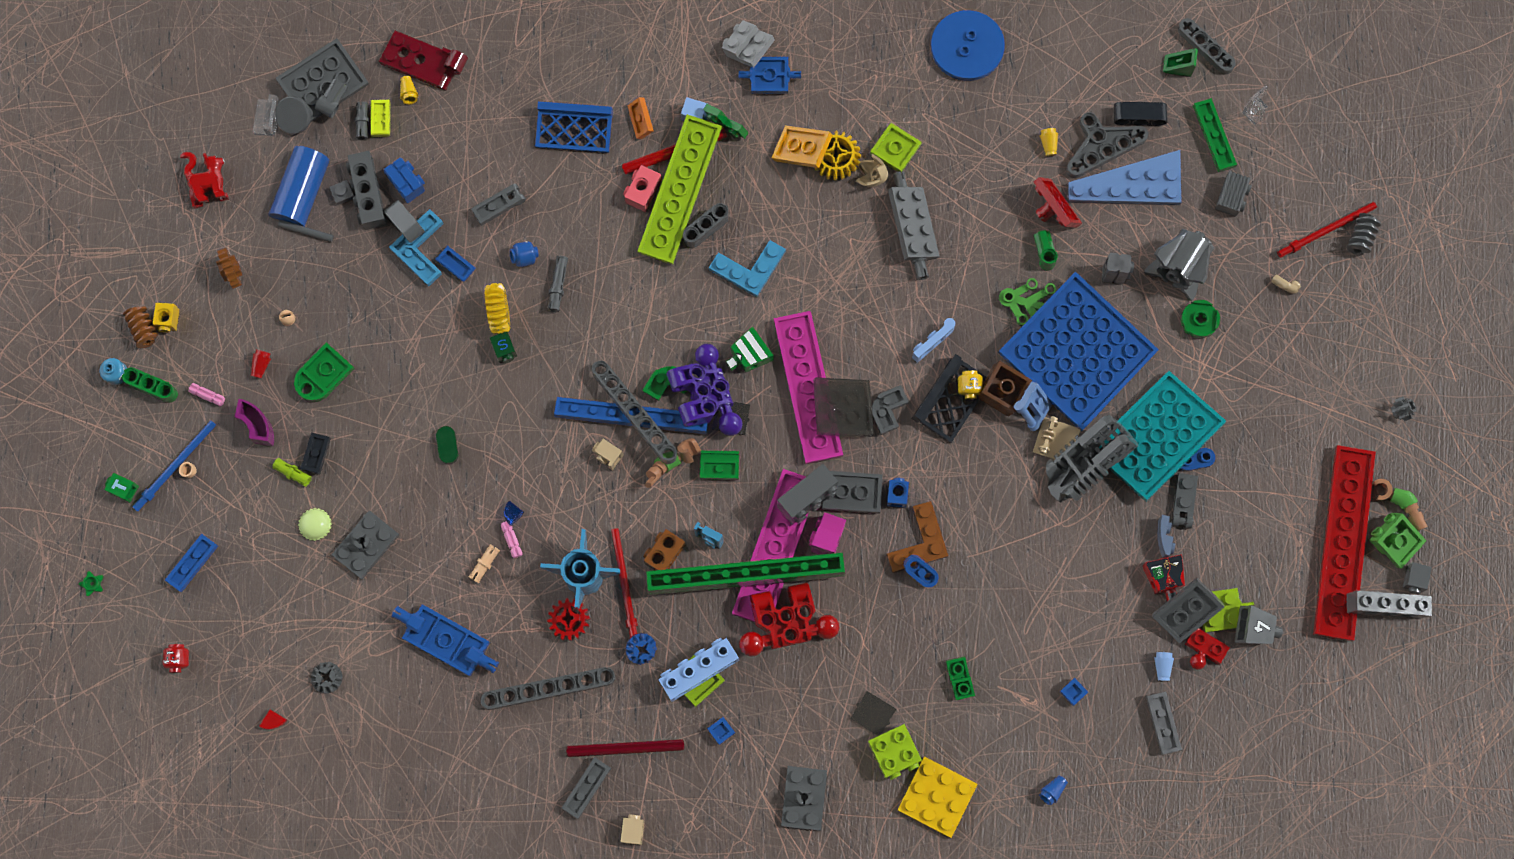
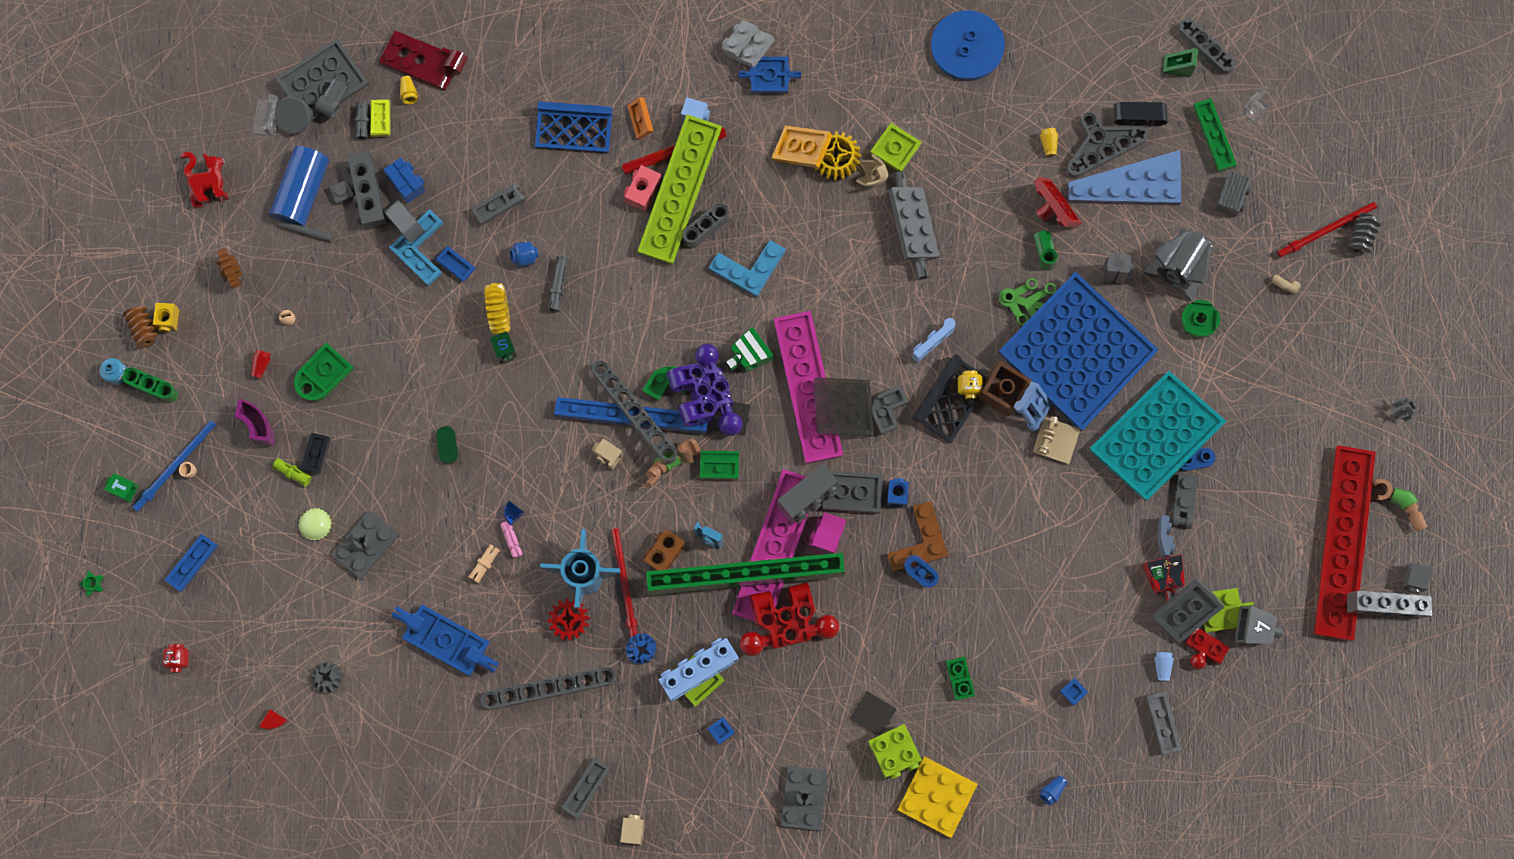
bright pink axle [188,383,225,406] -> none
dark red axle [566,739,685,757] -> none
green plate [703,104,749,139] -> none
dark grey connector [1046,415,1139,503] -> none
bright green plate [1369,513,1426,569] -> none

